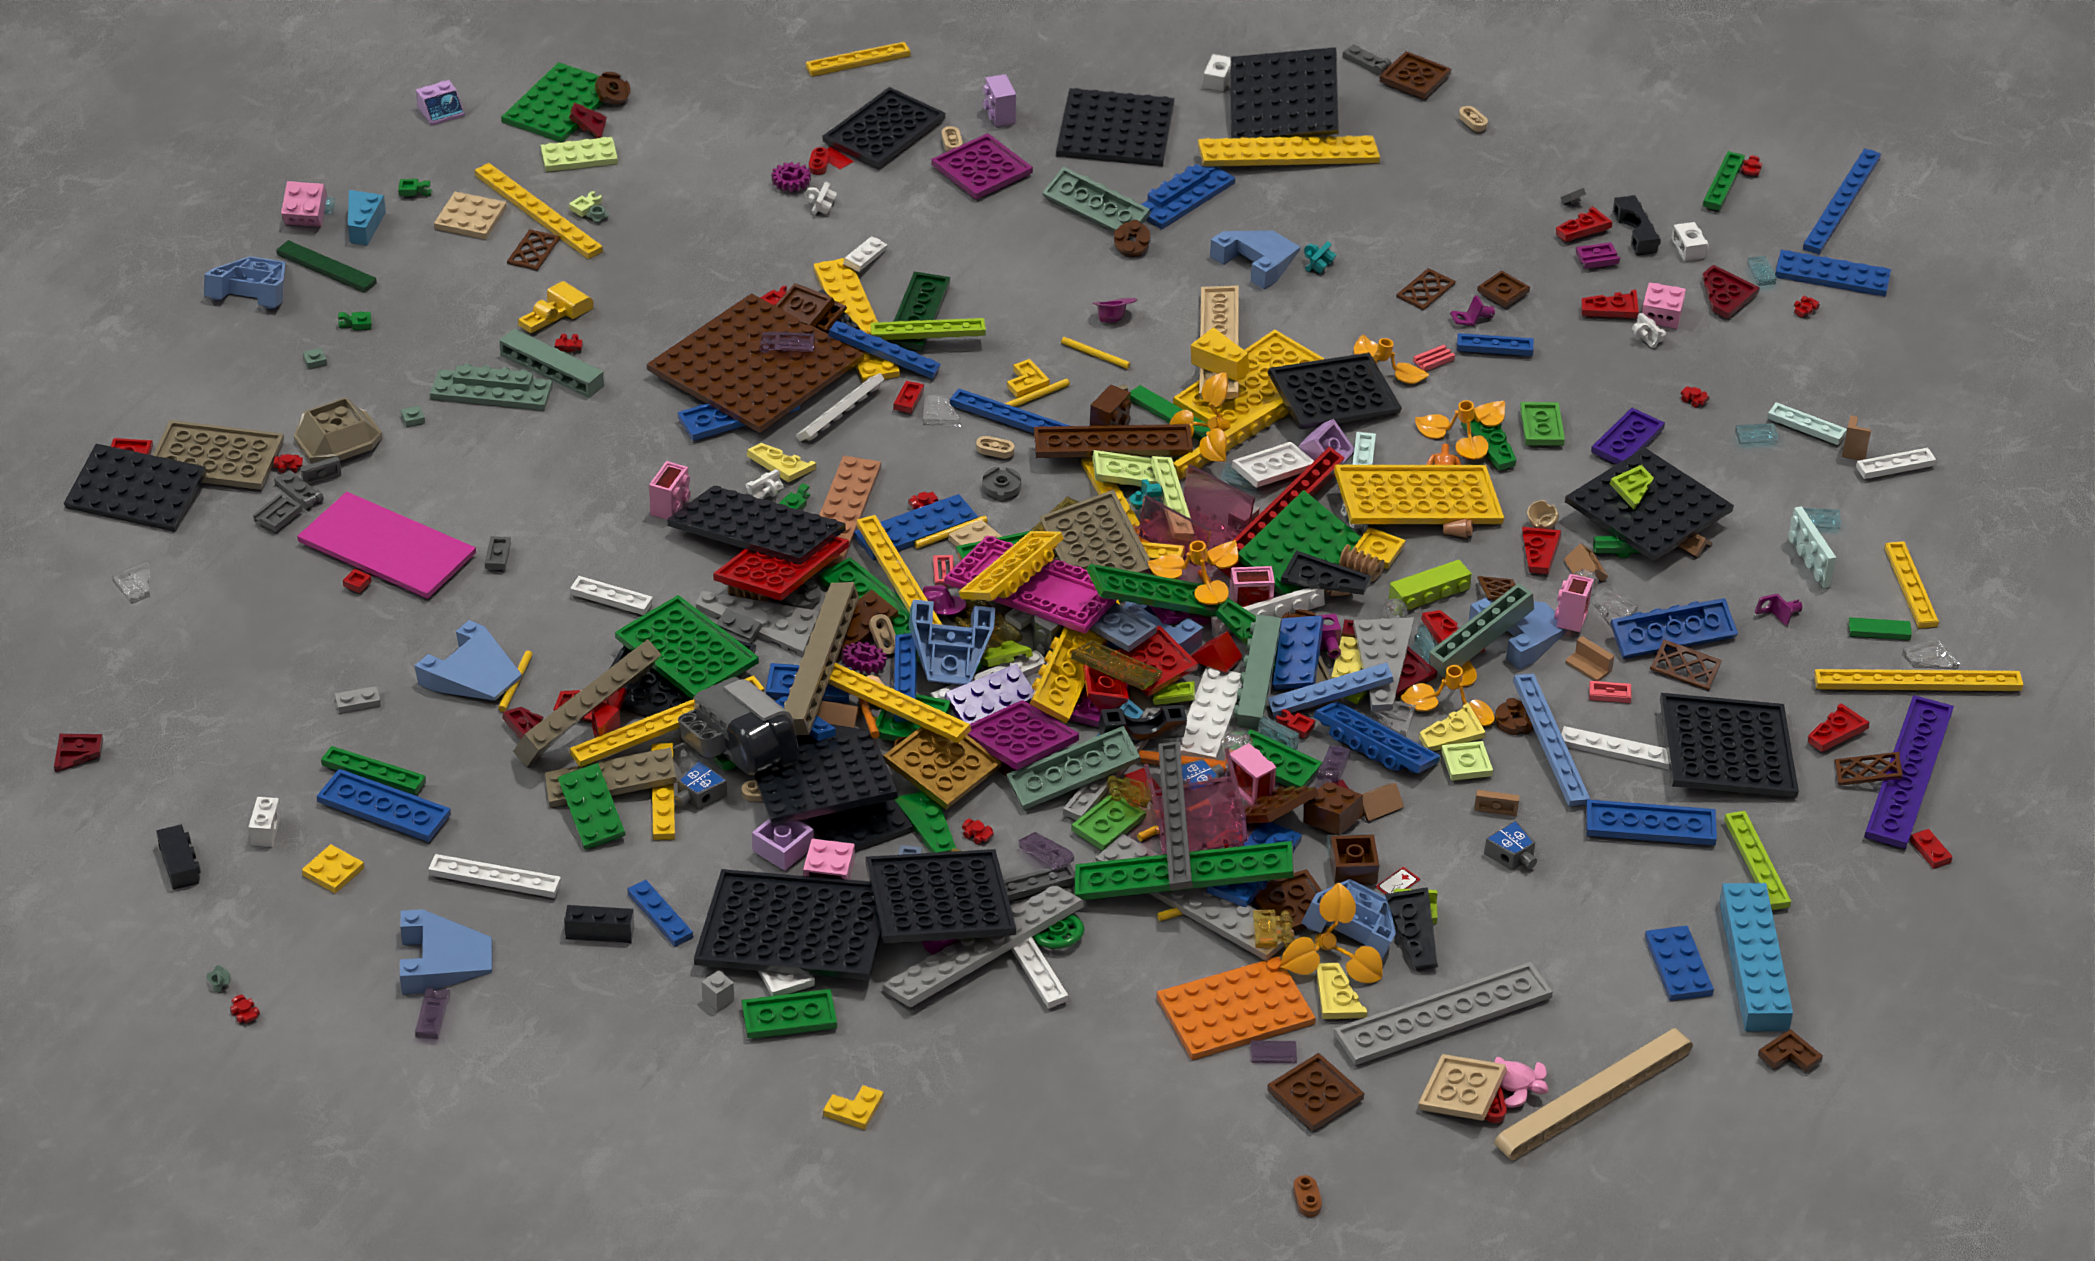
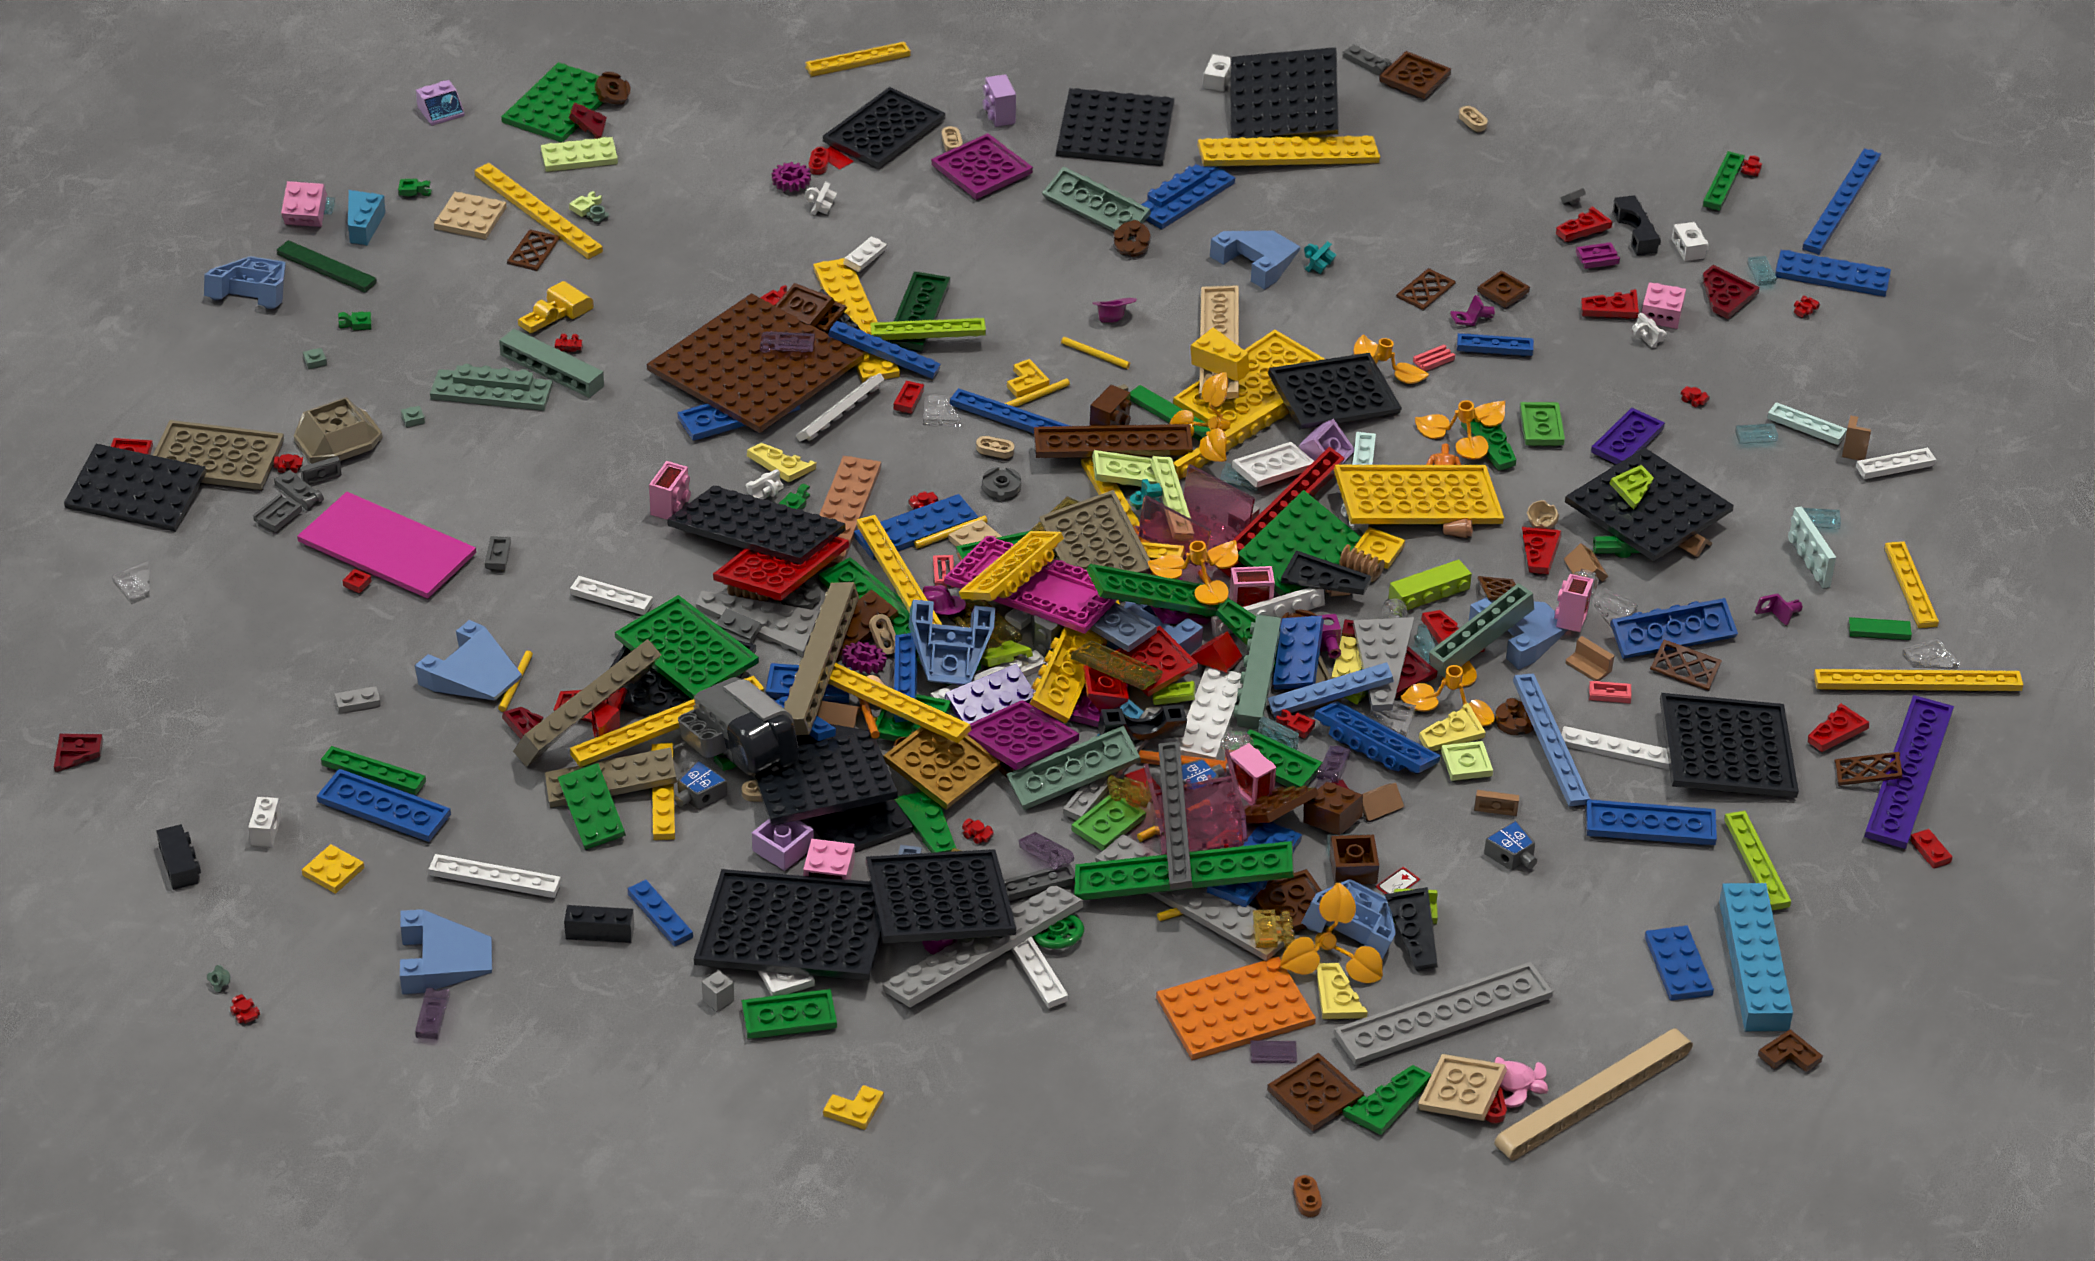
none -> green wing [1343,1065,1432,1135]

